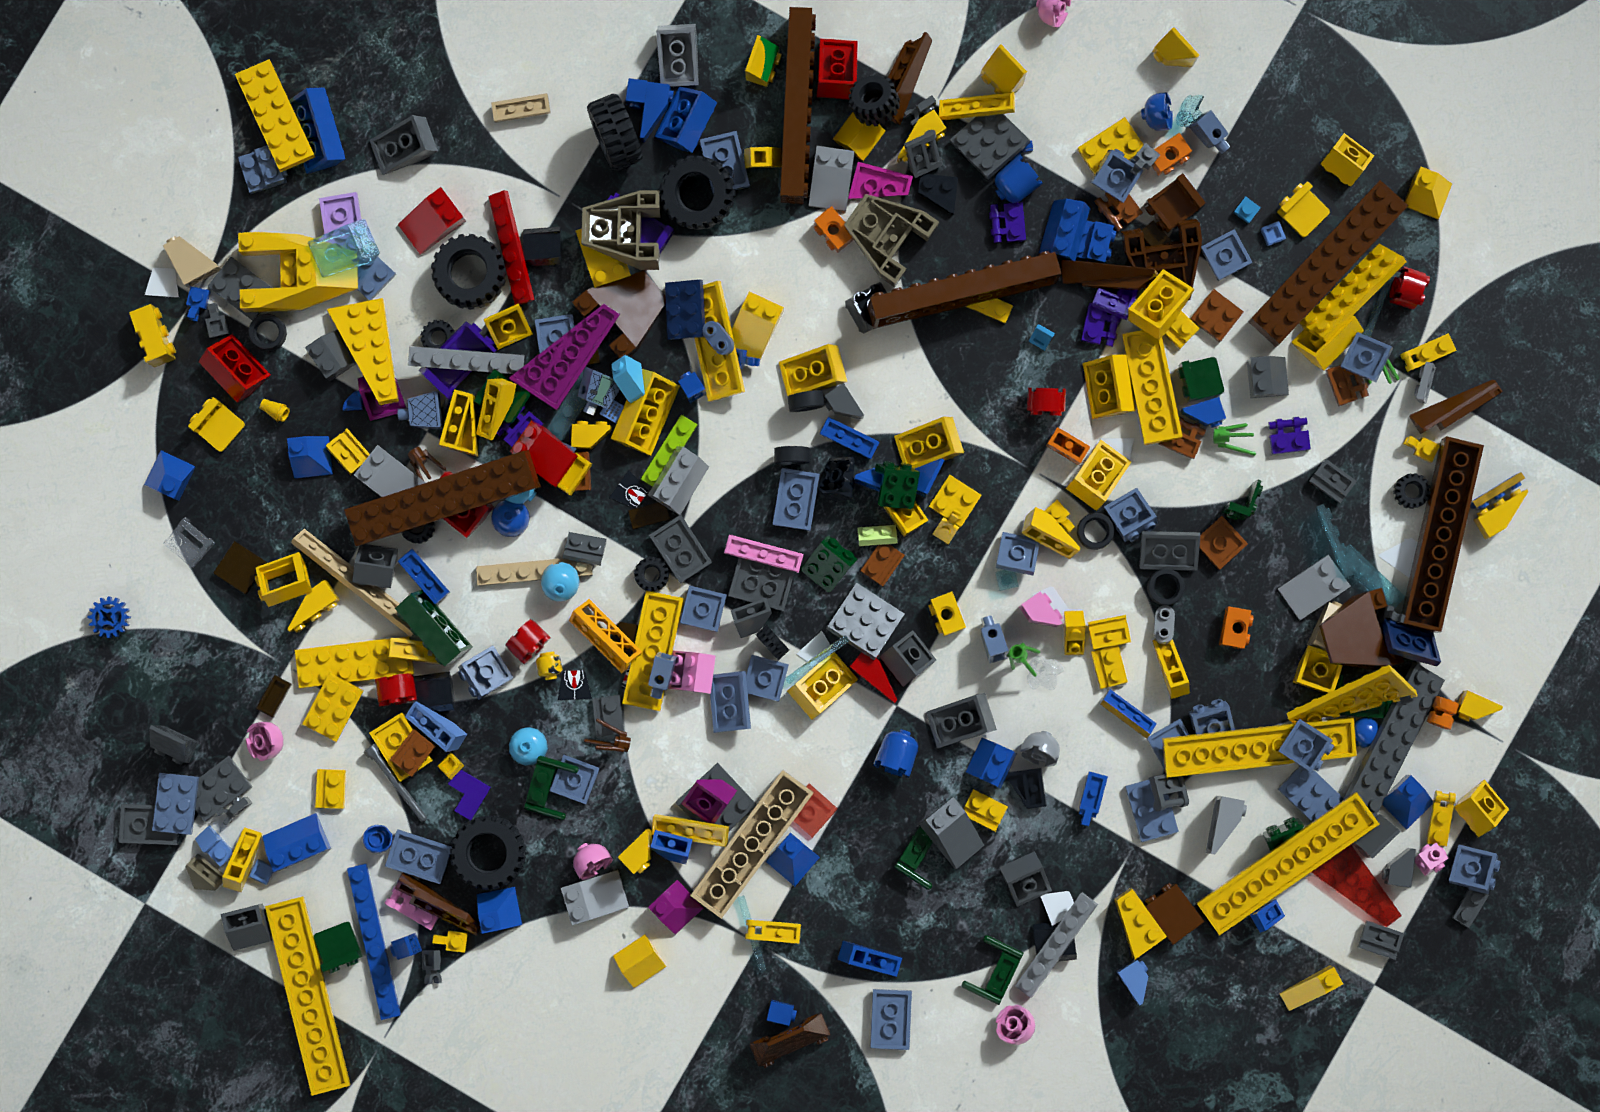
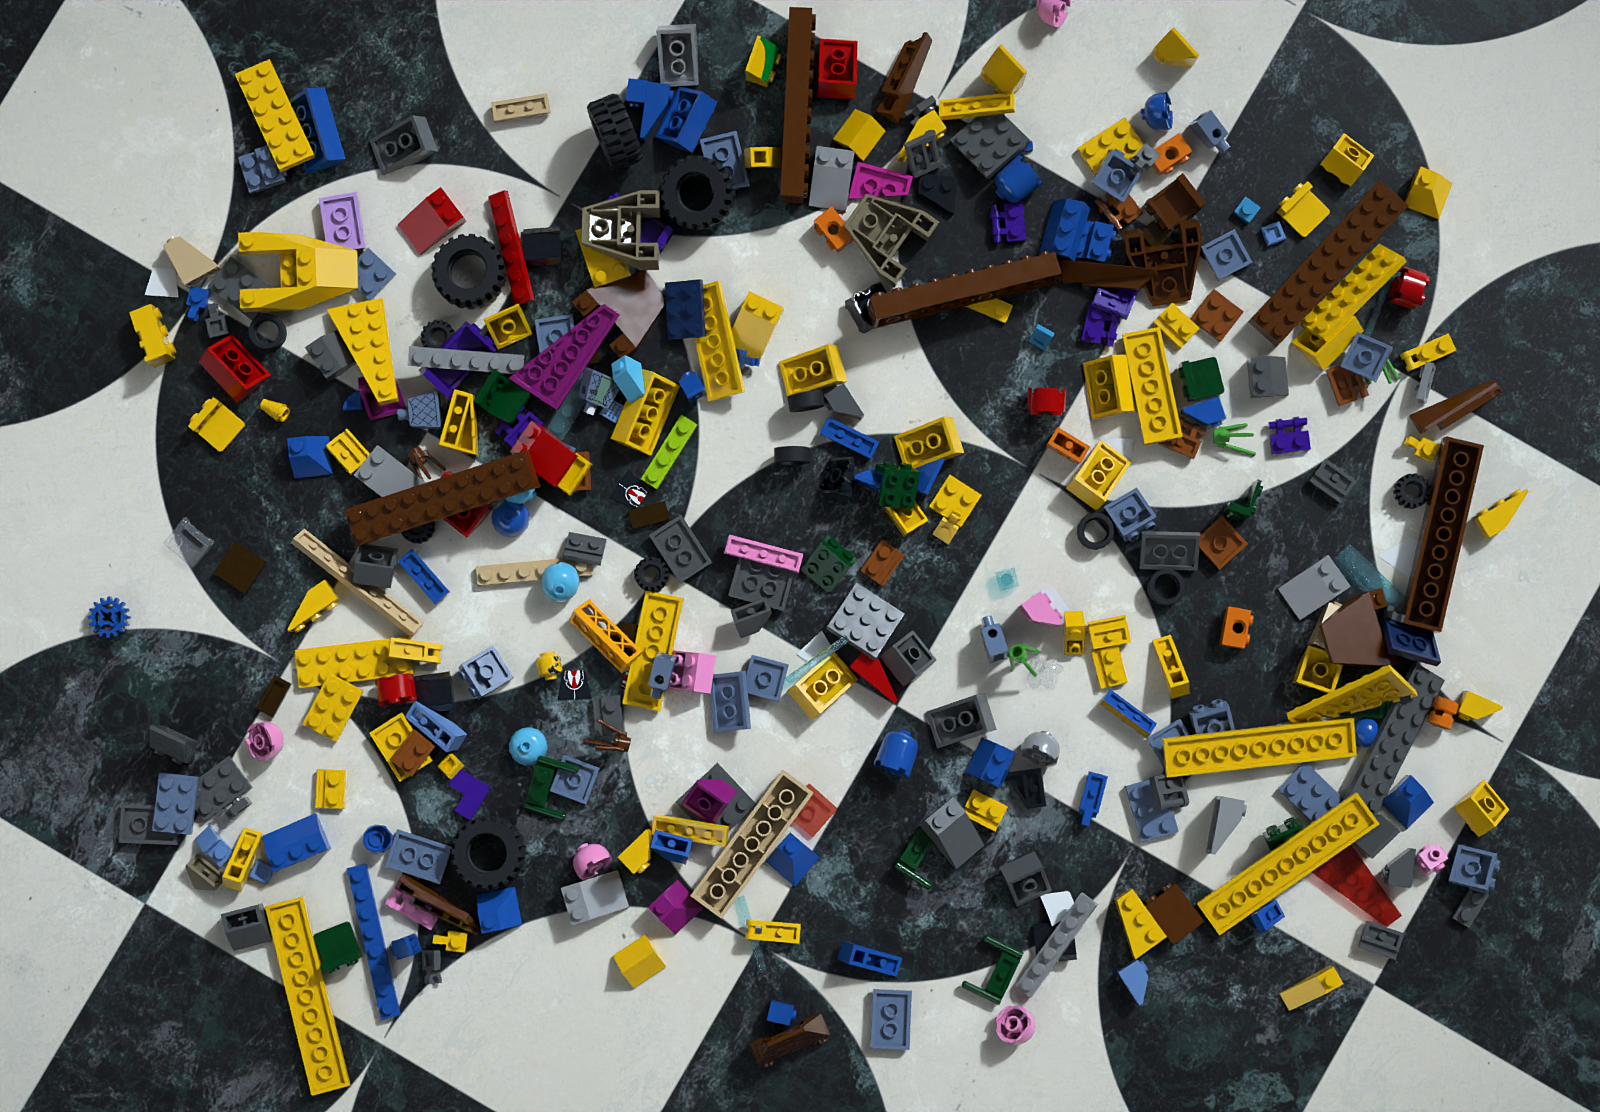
blue slope [144,451,196,501] -> none
yellow window [255,552,312,607] -> none
clear light blue slope [308,219,380,277] -> none
dark grey piece [364,743,427,822] -> none
dark green slope [395,590,473,667] -> none
yellow slope [476,378,516,440] -> none
red brick [505,619,551,665] -> none
yellow slope [571,421,612,450] -> none
light grey slope [648,446,709,515] -> none
sand blue plate [680,586,727,632] -> none
sand blue plate [703,321,734,355] -> none
black tyre [755,625,789,660] -> none
sand blue plate [773,468,820,531] -> none
black tyre [848,73,900,127] -> none
yellowish green plate [858,525,897,546] -> none
yellow brick [928,592,966,636] -> none
sand blue plate [996,532,1040,576] -> none
yellow slope [1021,507,1080,559] -> none
yellow plate [1045,500,1075,533] -> none
yellow slope [1128,269,1194,340] -> none
light grey plate [1154,605,1175,644] -> none
clear light blue plate [1176,95,1204,127] -> none
sand blue plate [1279,719,1334,773] -> none
clear light blue plate [1316,504,1355,580] -> none
yellow plate [1426,790,1456,846] -> none
pearl gold plate [1470,472,1525,510] -> none

